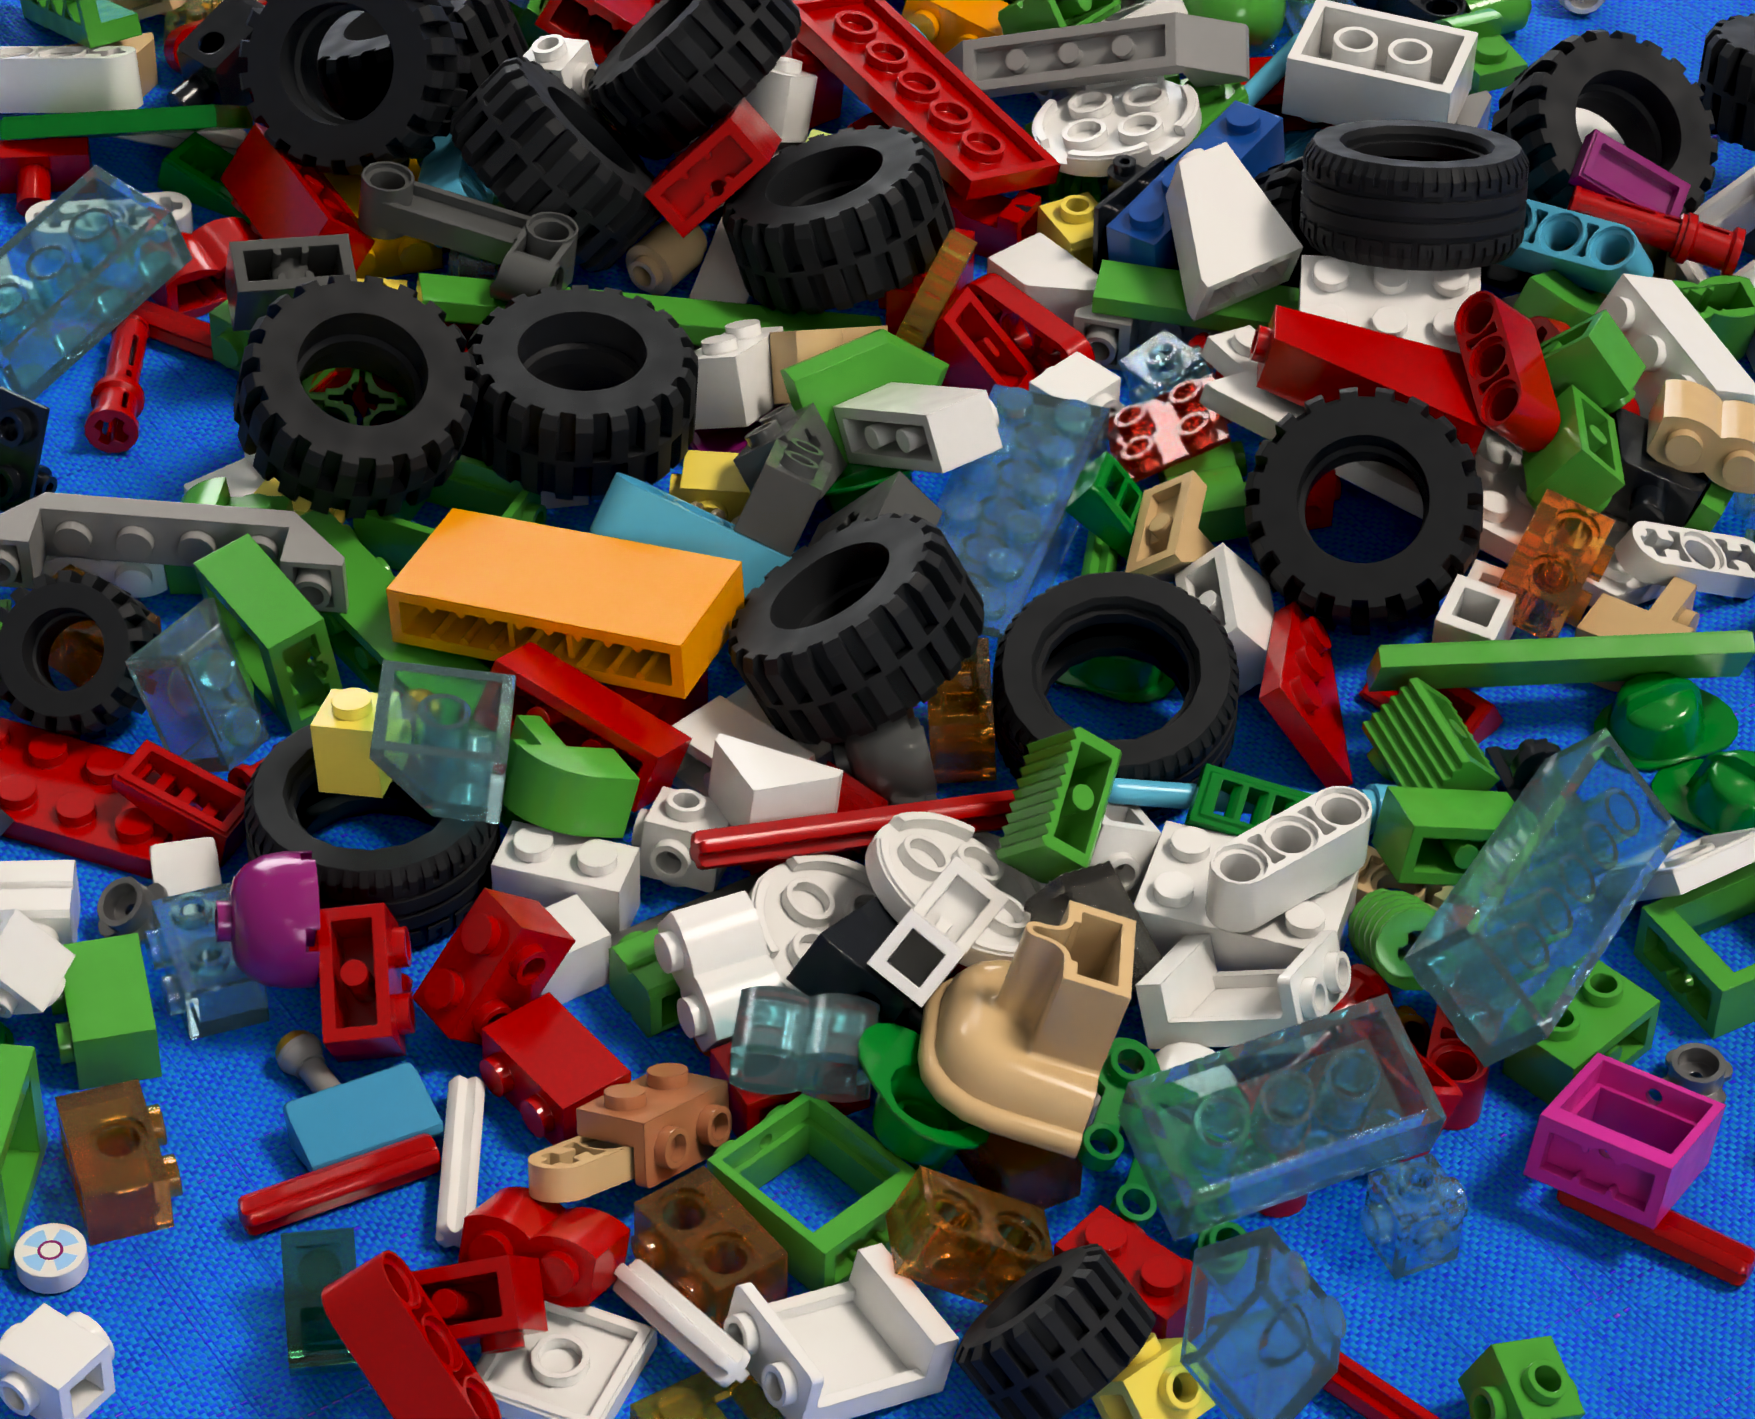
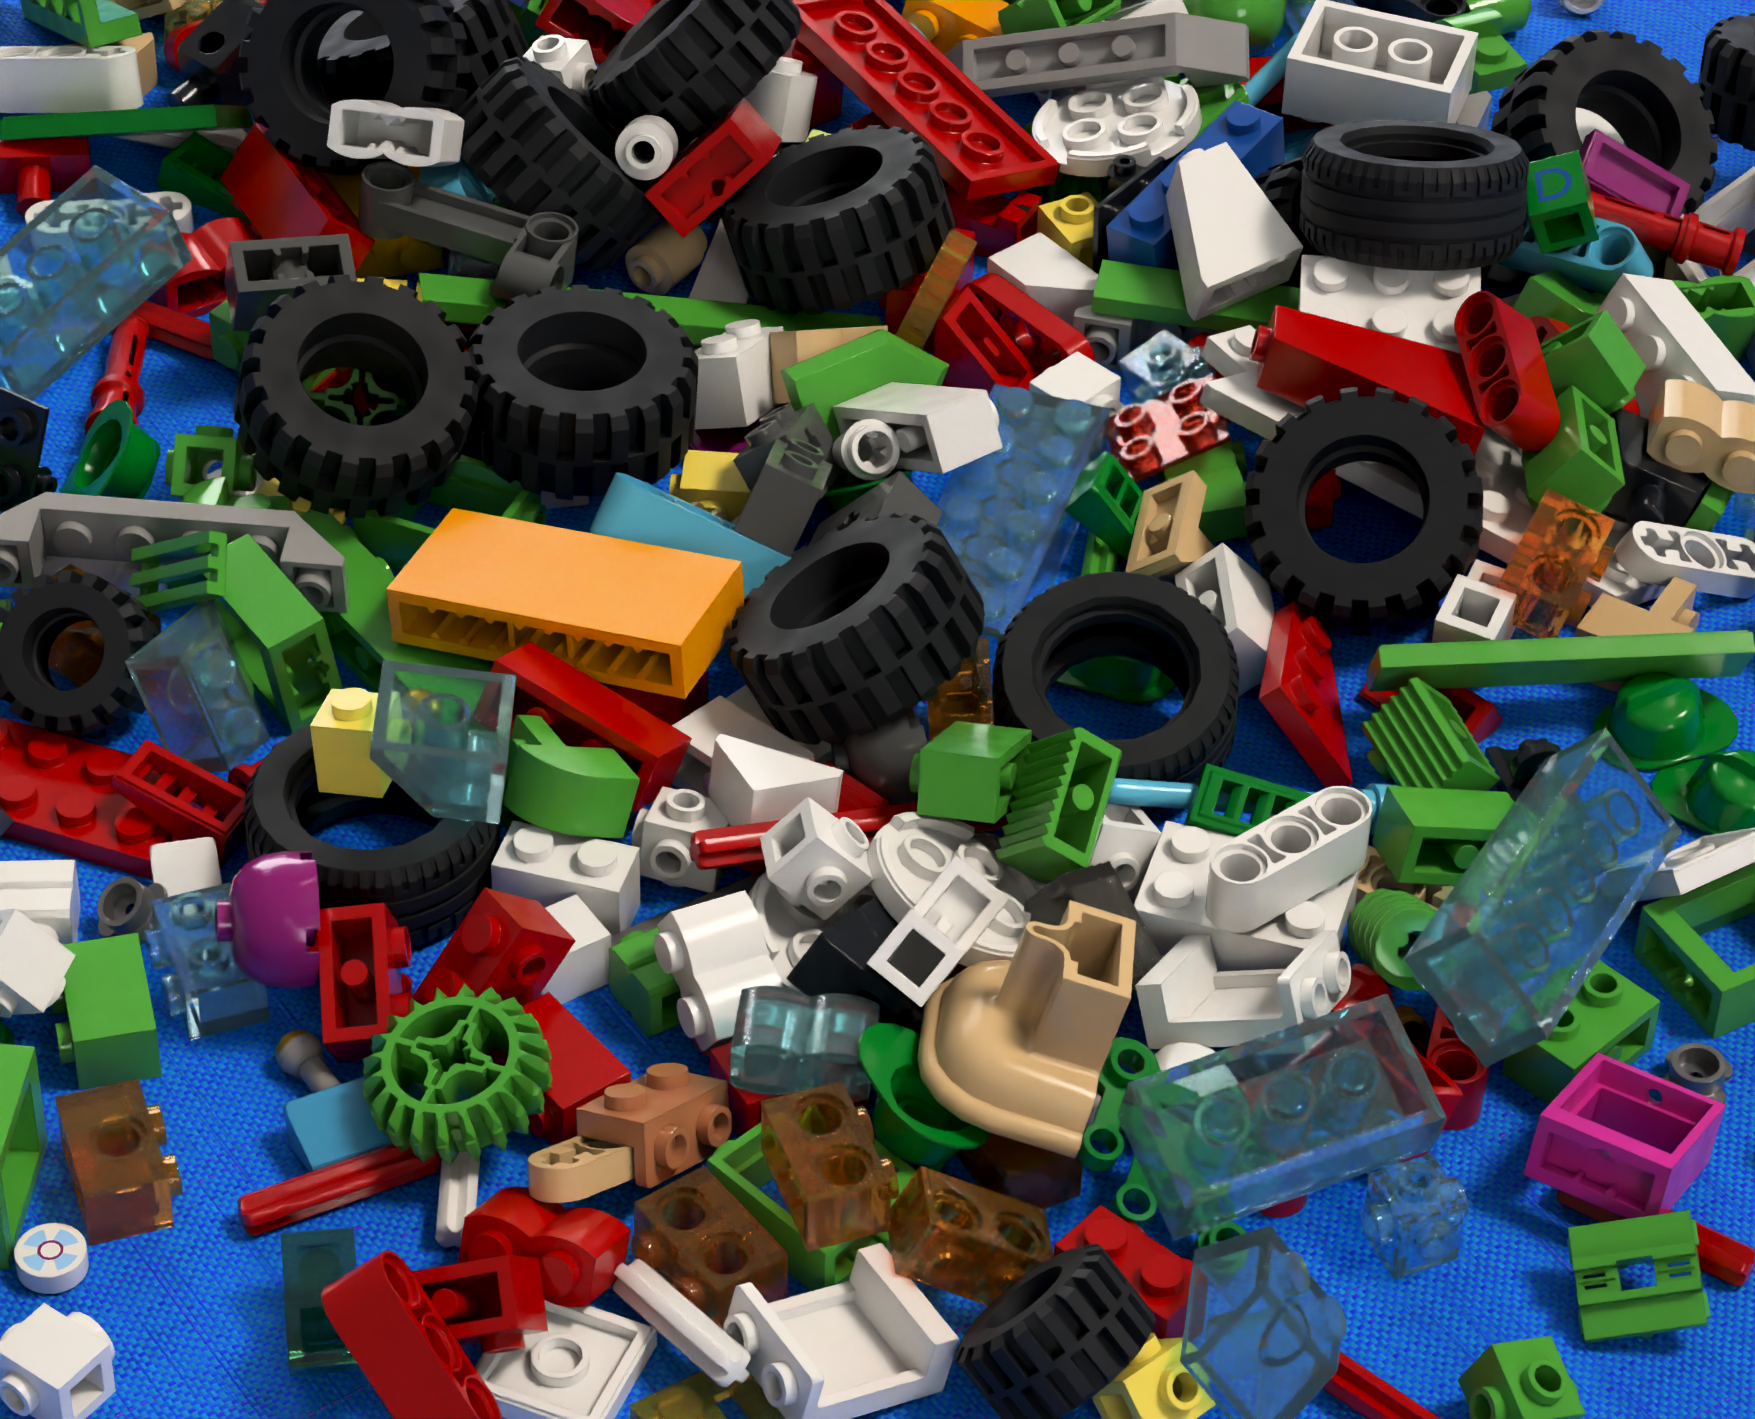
none -> green piece [59,400,161,499]
none -> bright green tile [130,530,228,614]
none -> bright green brick [165,425,257,500]
none -> white brick [327,99,465,167]
none -> bright green gear [362,983,553,1166]
none -> white brick [615,115,678,180]
none -> white brick [760,797,874,920]
none -> clear orange brick [761,1081,899,1251]
none -> white cone [832,419,900,480]
none -> bright green brick [909,721,1032,824]
none -> green brick [1527,150,1599,254]
none -> bright green piece [1567,1210,1711,1344]

